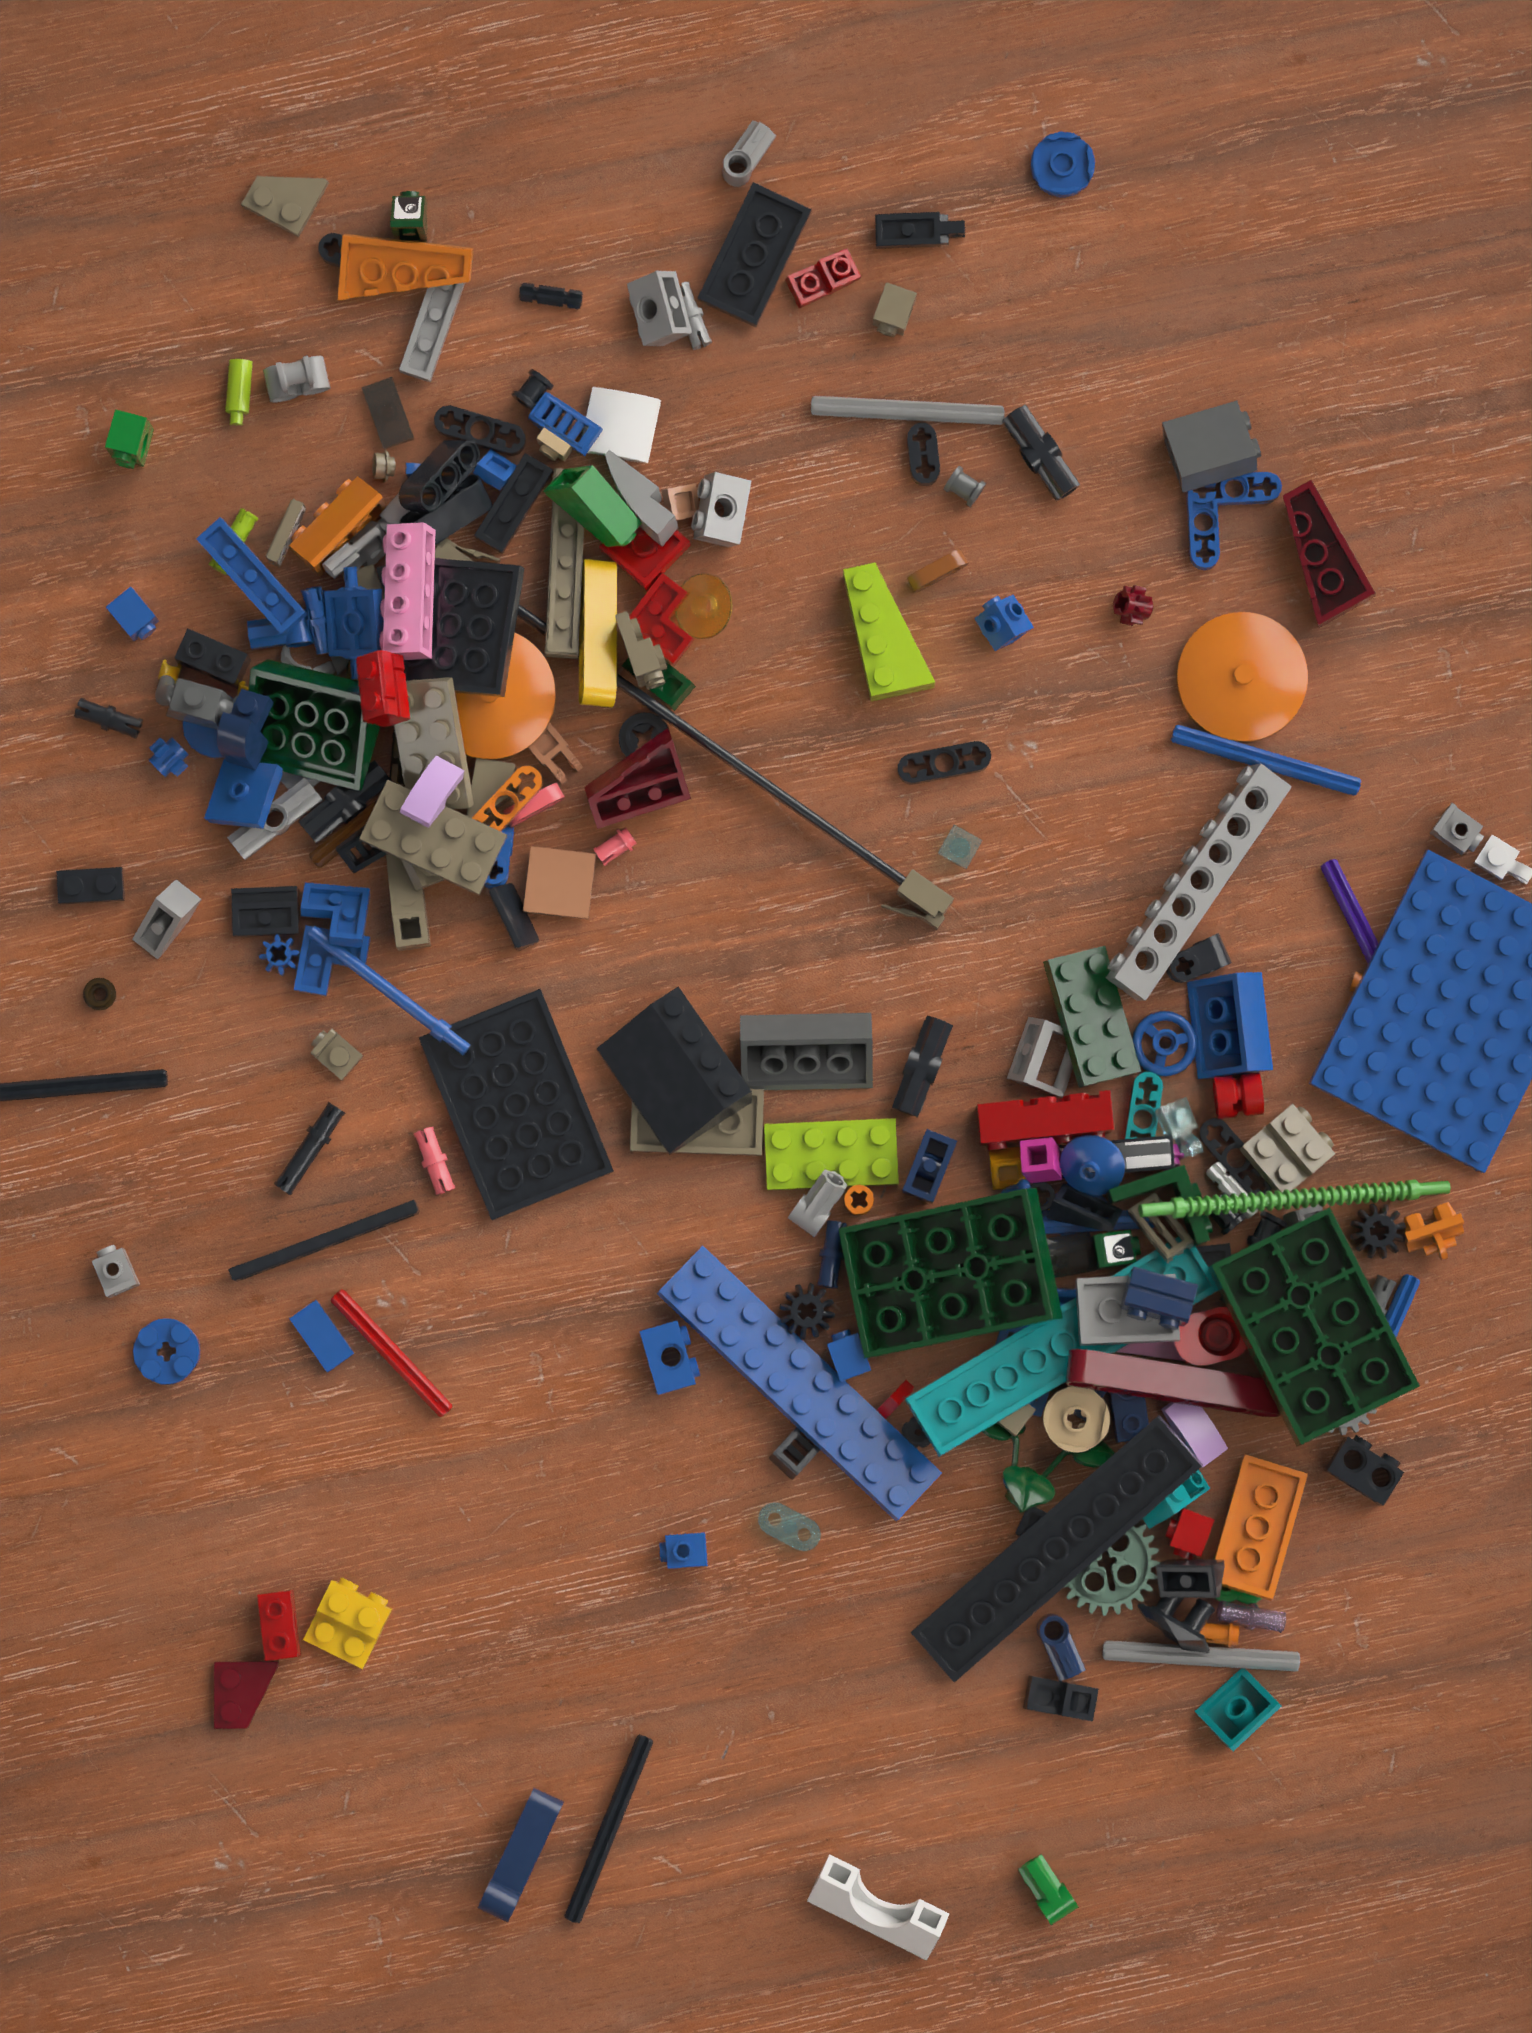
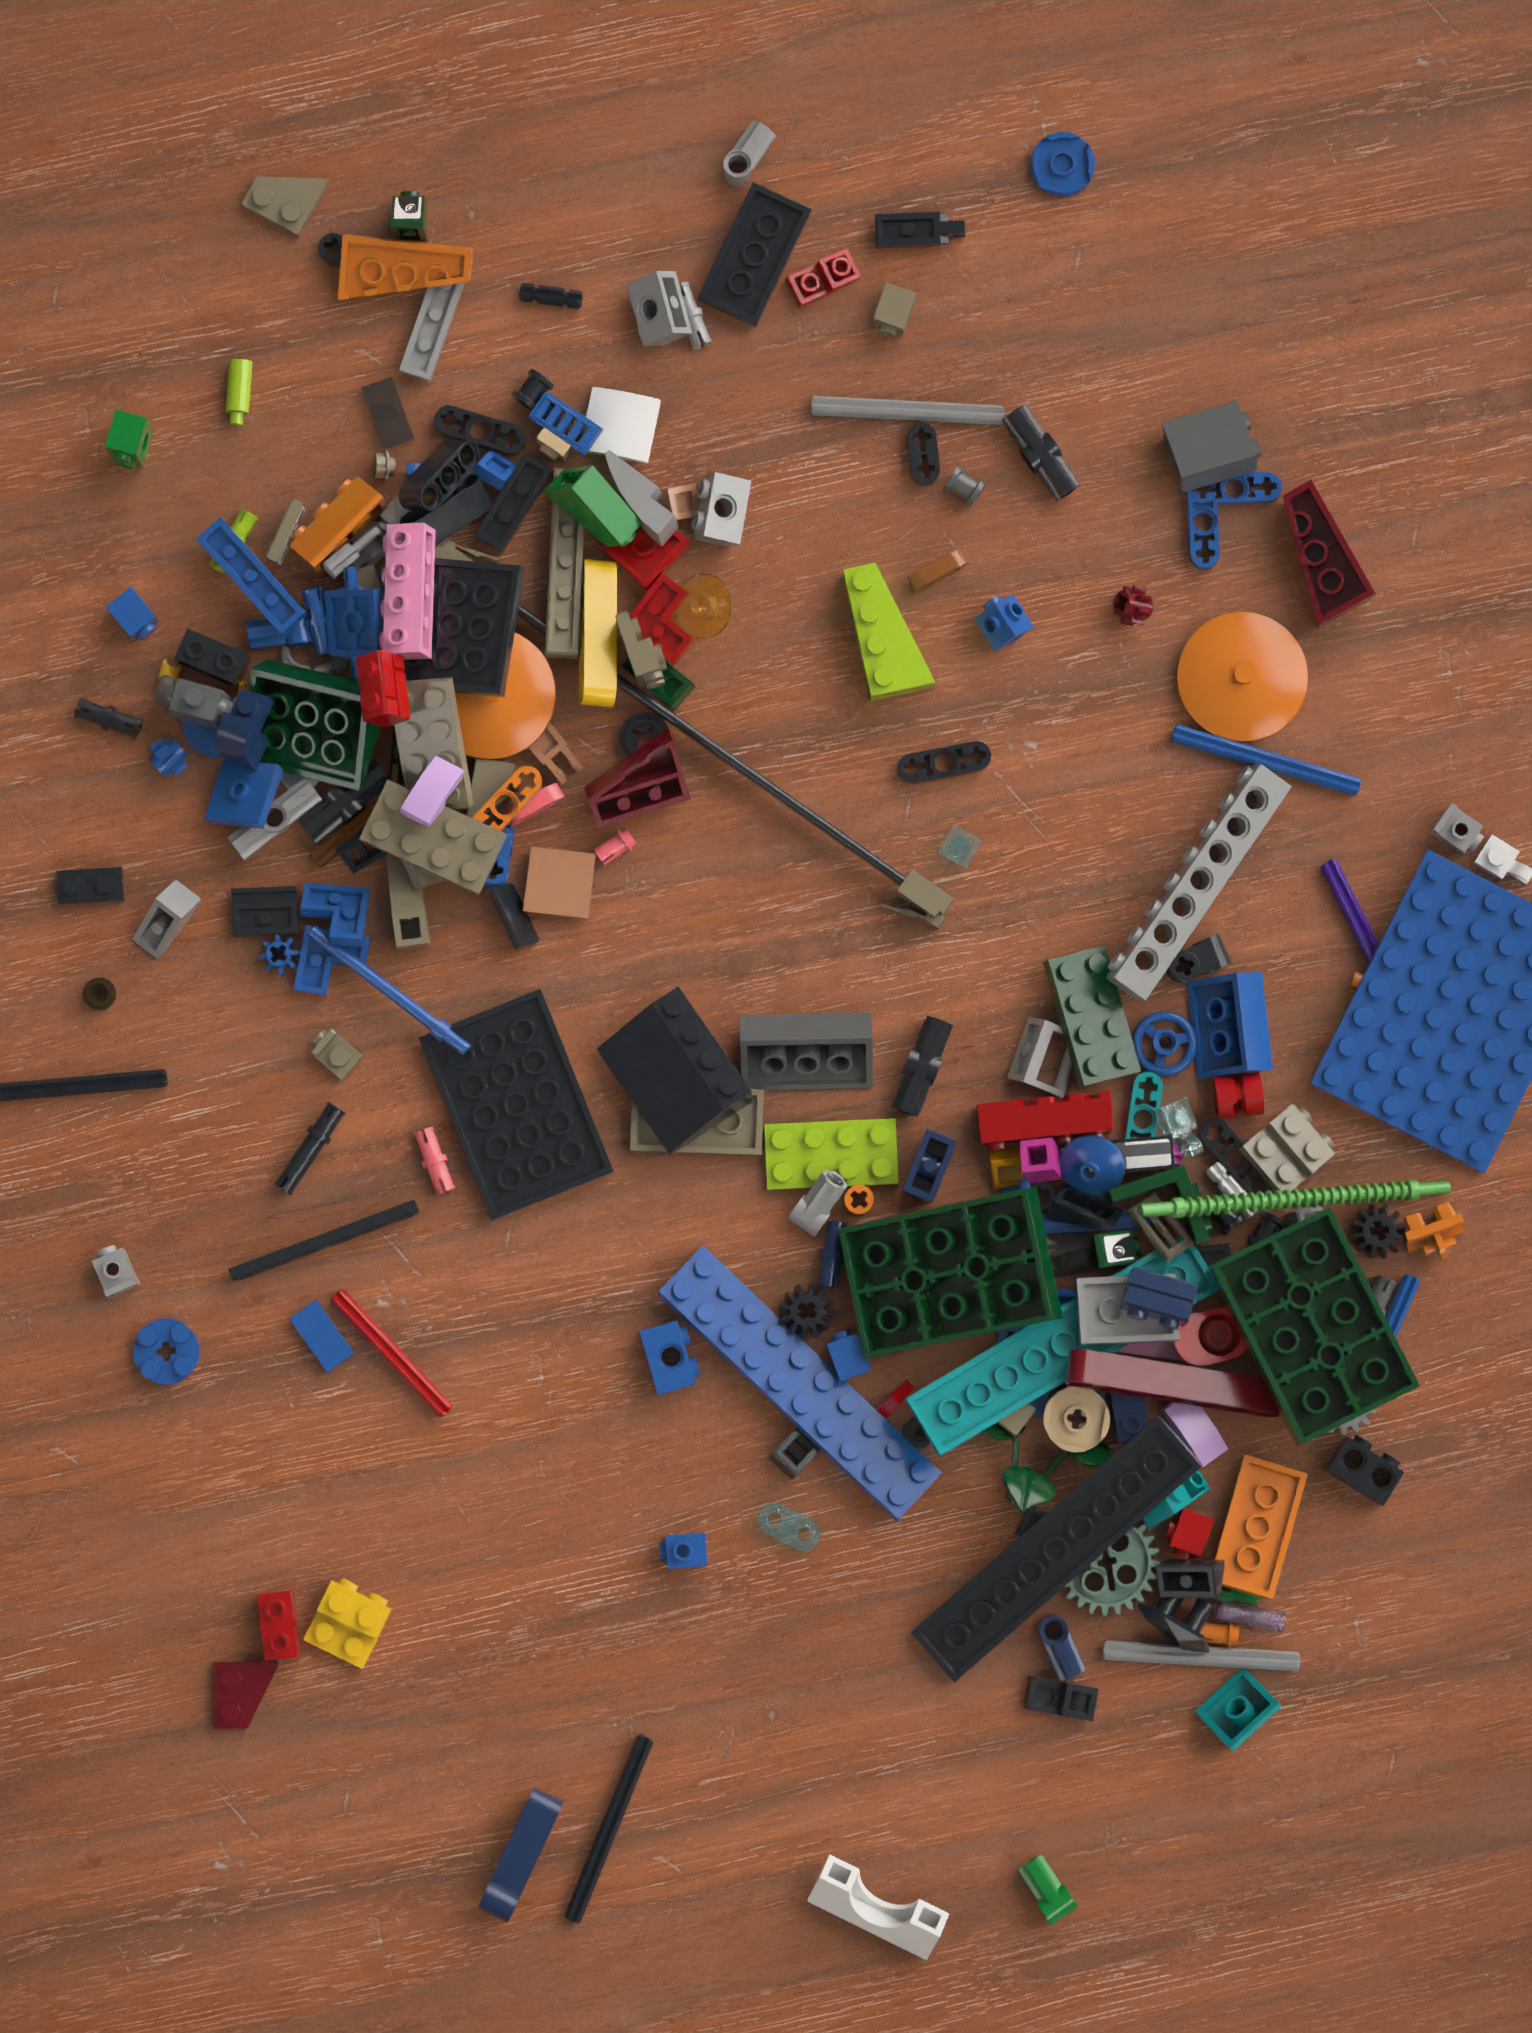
light grey piece [263,356,330,403] -> none

